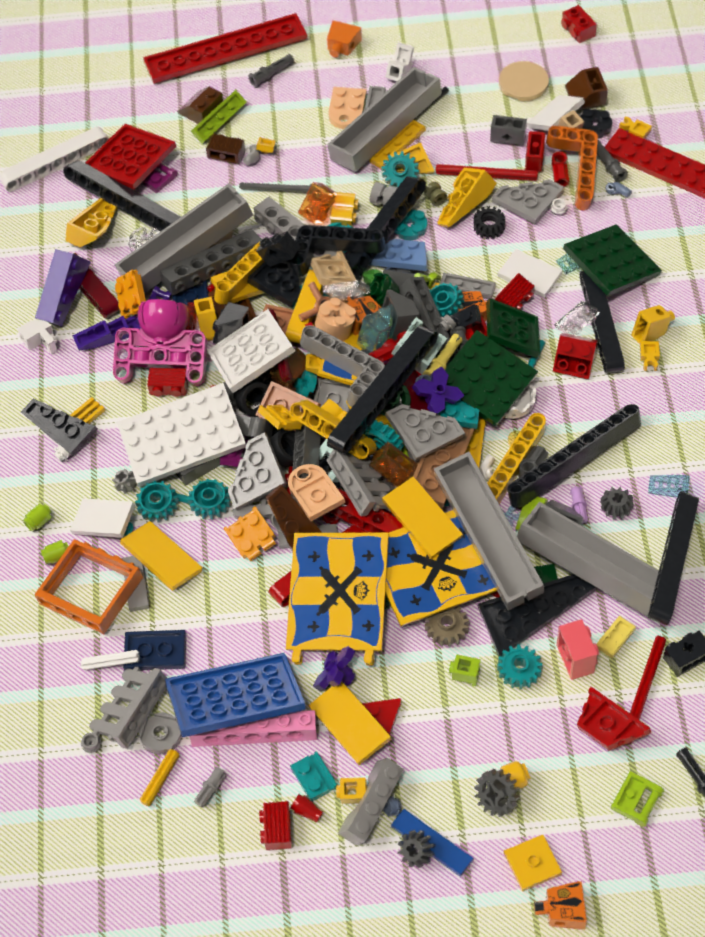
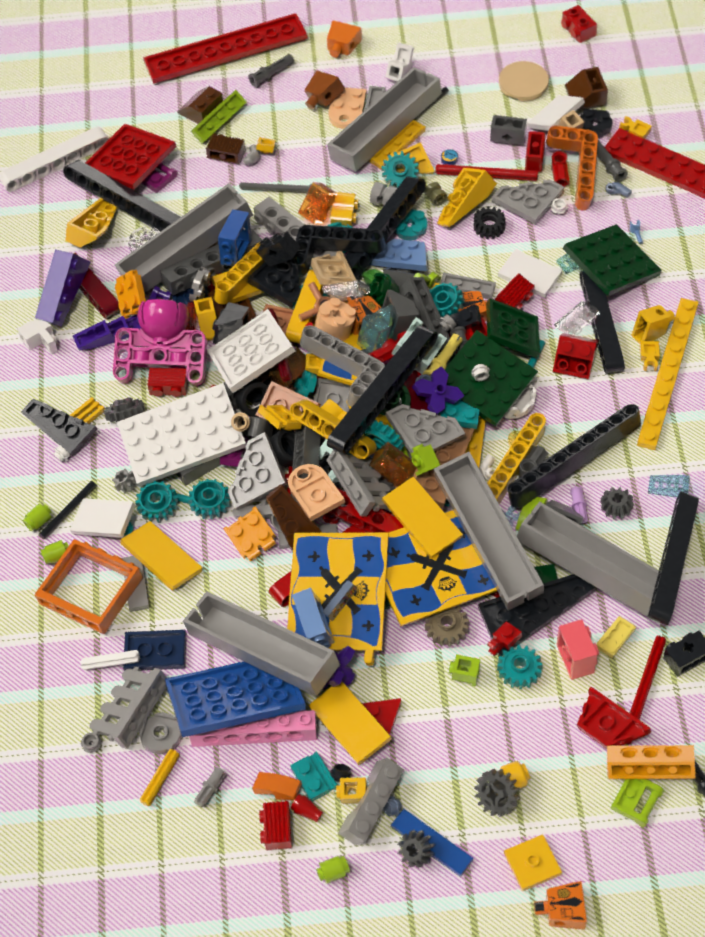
none -> black bar [39,481,96,539]
none -> dark grey gear [104,397,145,423]
none -> light grey piece [183,591,340,696]
none -> light grey plate [189,267,211,302]
none -> blue window [218,209,252,266]
none -> tan cone [231,412,250,432]
none -> orange slope [252,772,302,800]
none -> medium blue window [292,587,335,648]
none -> dark orange torso [304,70,345,109]
none -> lime brick [316,856,350,884]
none -> sand blue tile [323,580,357,621]
none -> black plate [330,764,352,782]
none -> lime brick [411,443,440,476]
none -> tile [441,149,458,165]
none -> white plate [472,364,490,381]
none -> red plate [487,621,522,656]
none -> light orange brick [607,745,695,779]
none -> medium blue hand [630,220,643,244]
none -> yellow plate [637,298,699,450]

